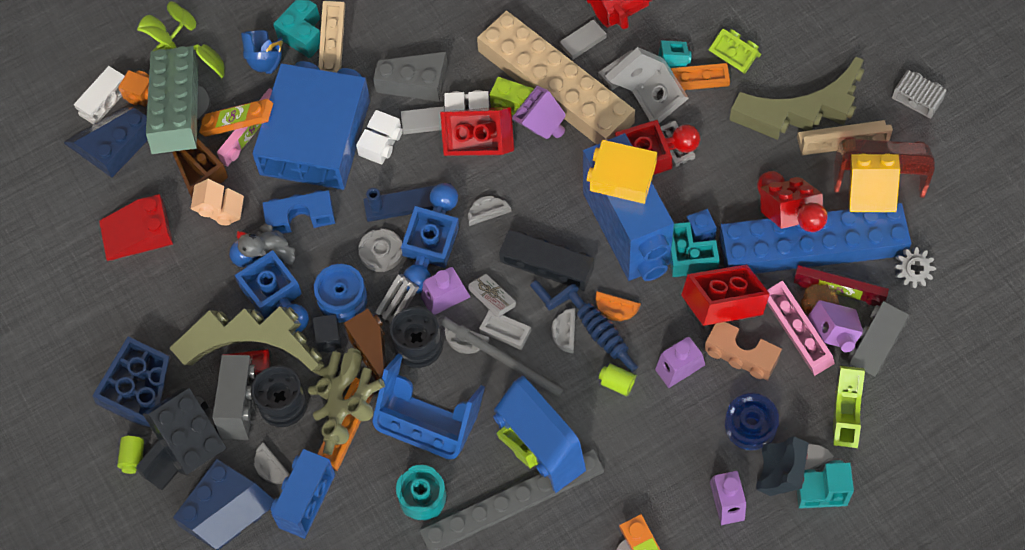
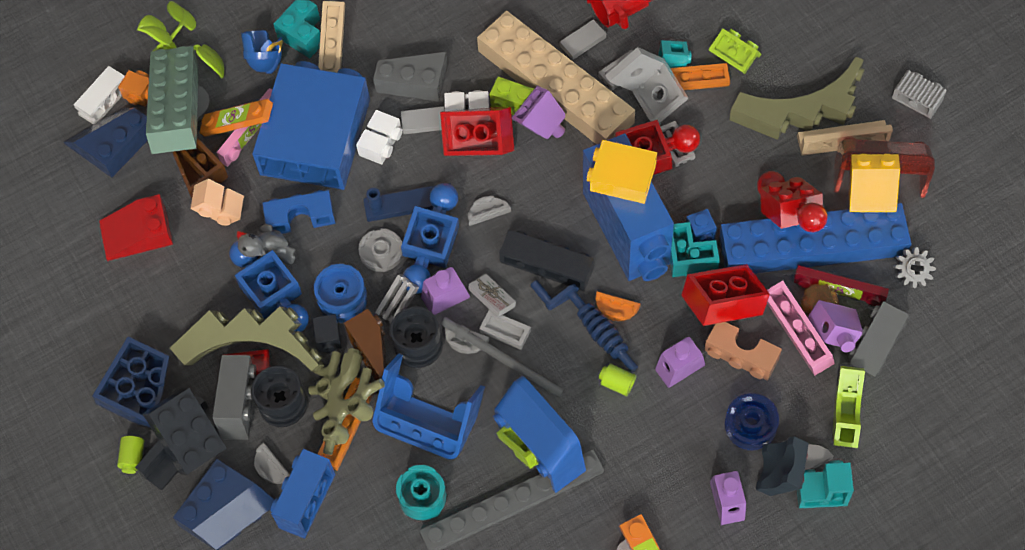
light grey tile [551,308,575,354] -> none

